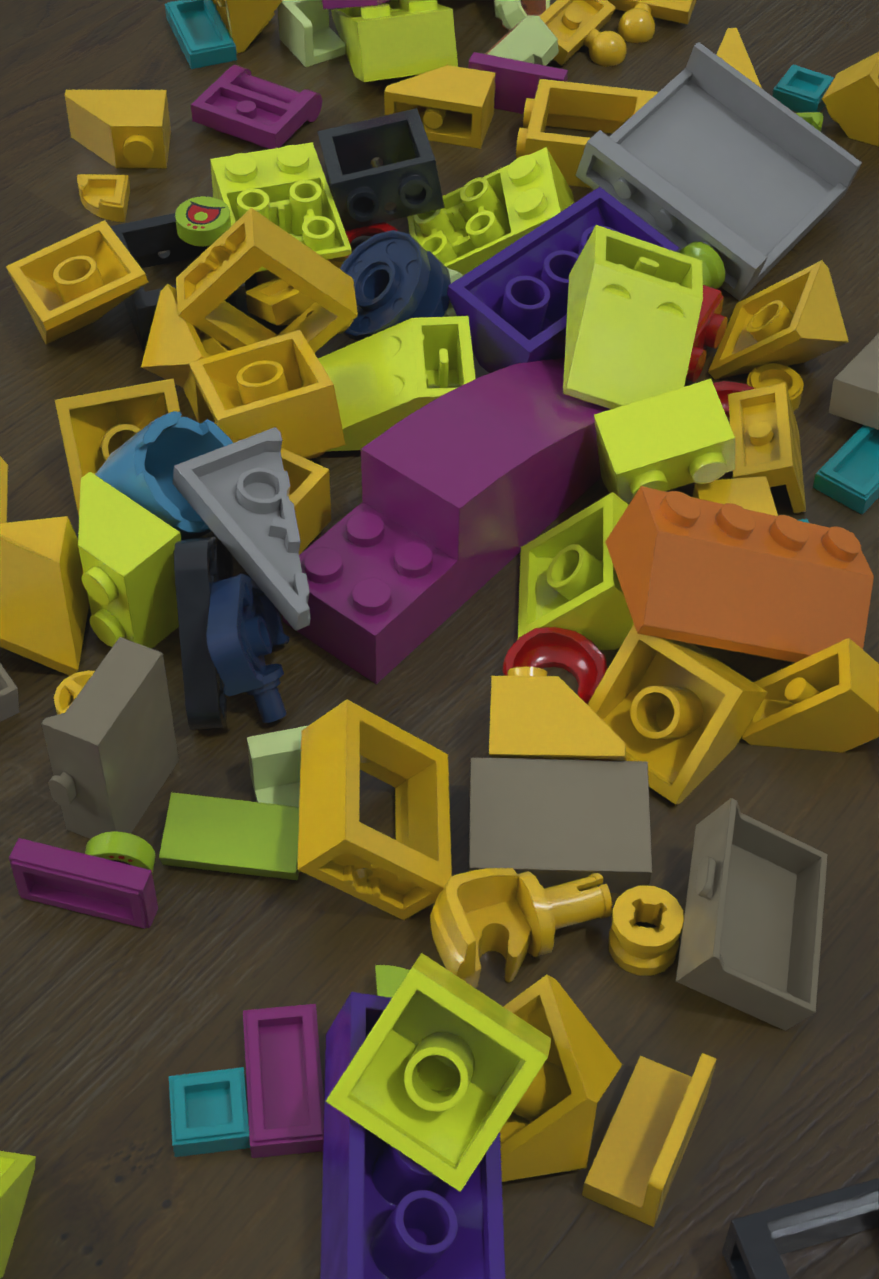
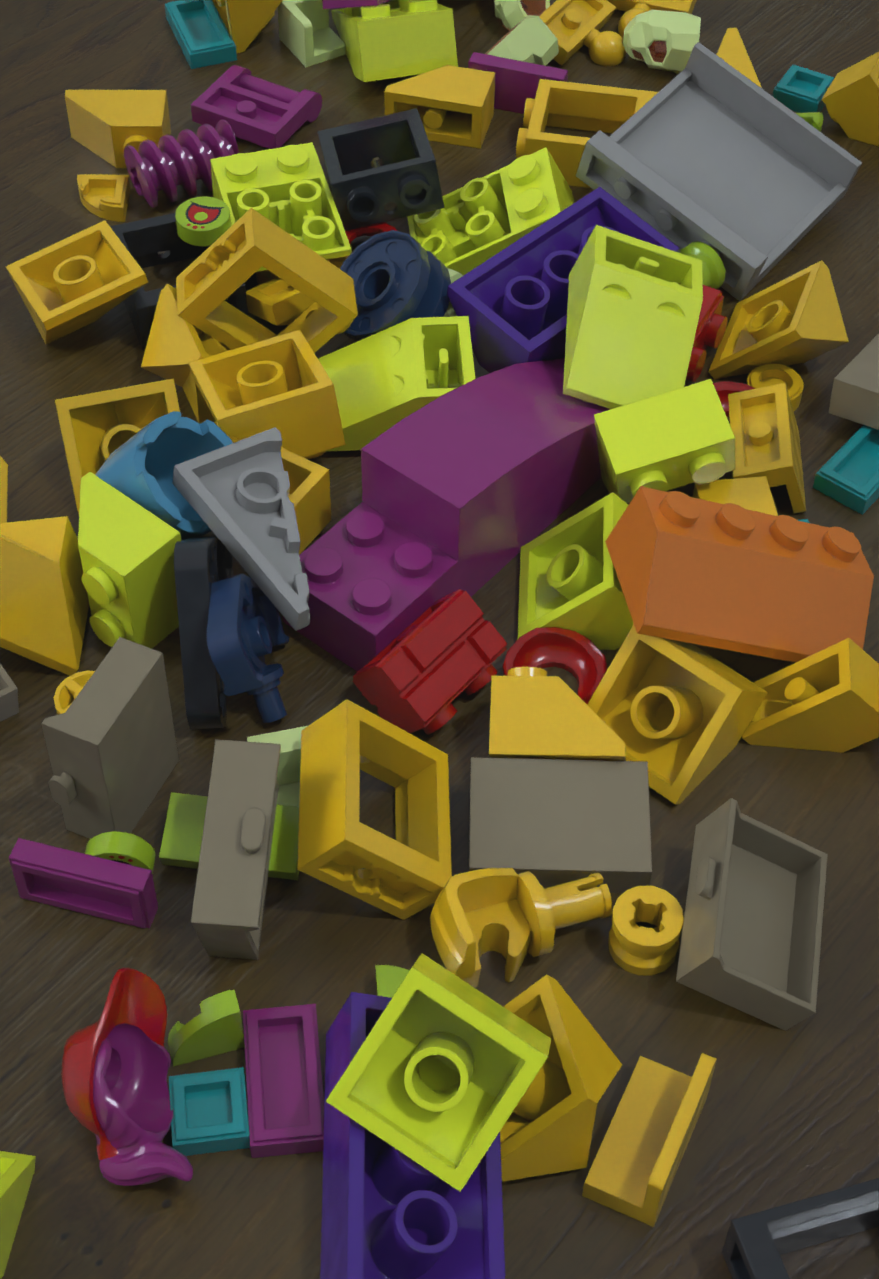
none -> magenta hair [61,968,193,1186]
none -> magenta piece [124,119,239,209]
none -> lime tile [168,990,245,1067]
none -> dark tan container [191,740,281,960]
none -> red brick [353,589,507,735]
none -> yellowish green rock [623,10,701,74]

